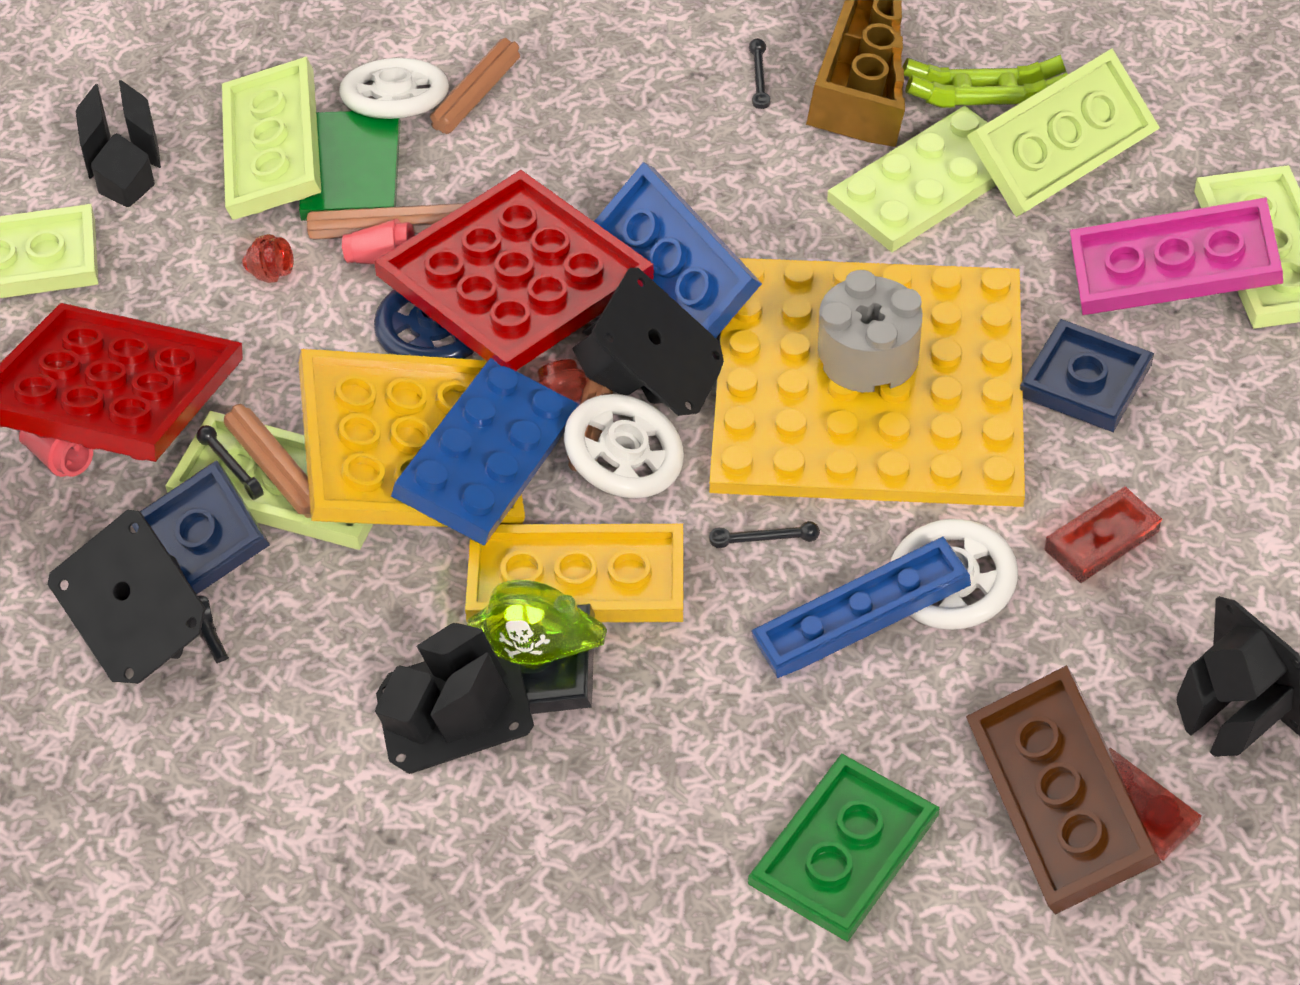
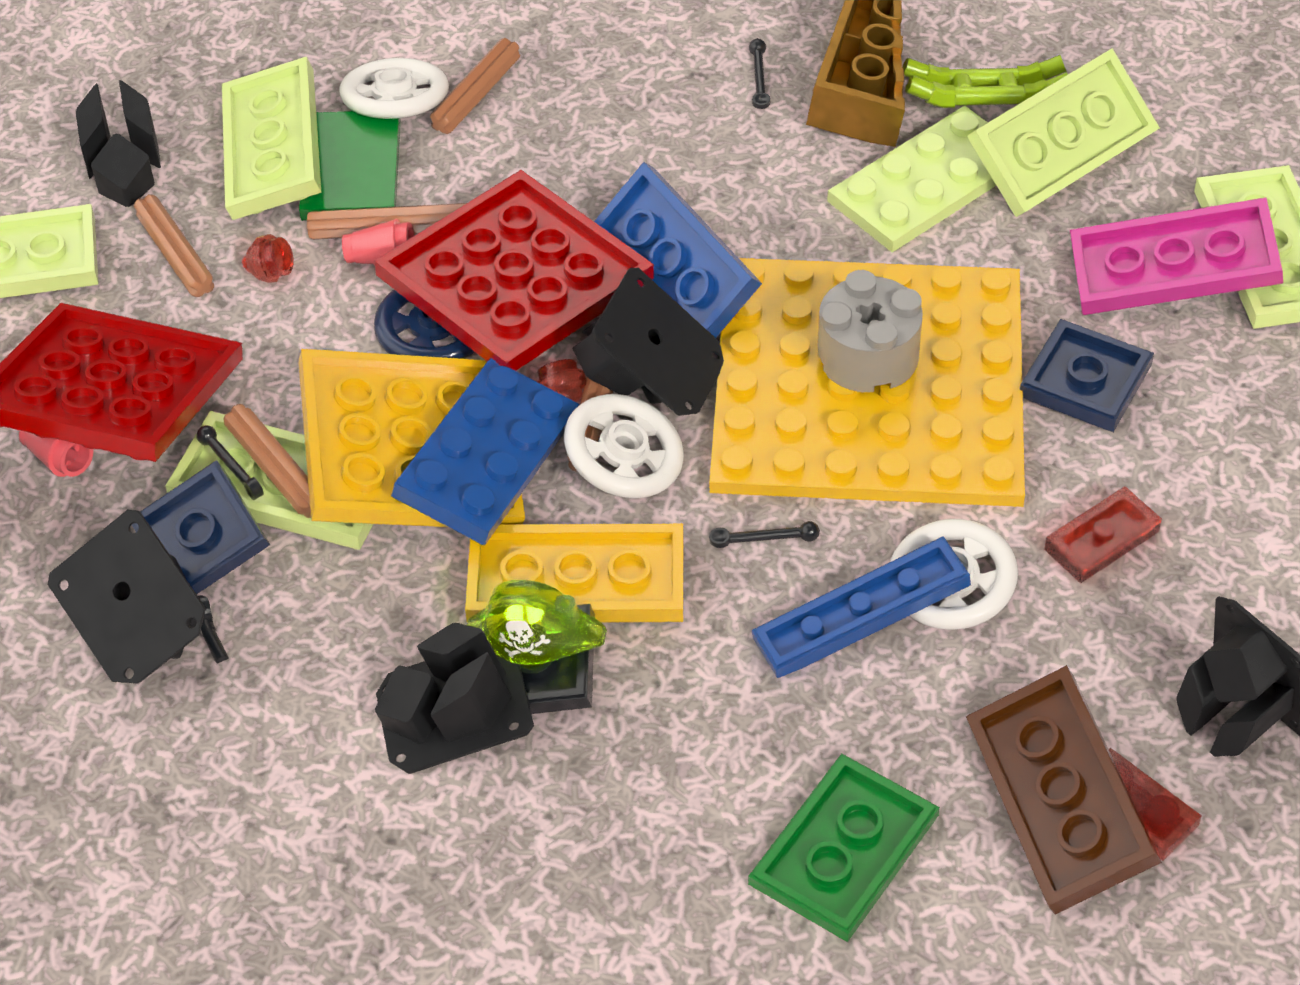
none -> nougat axle [134,194,214,297]

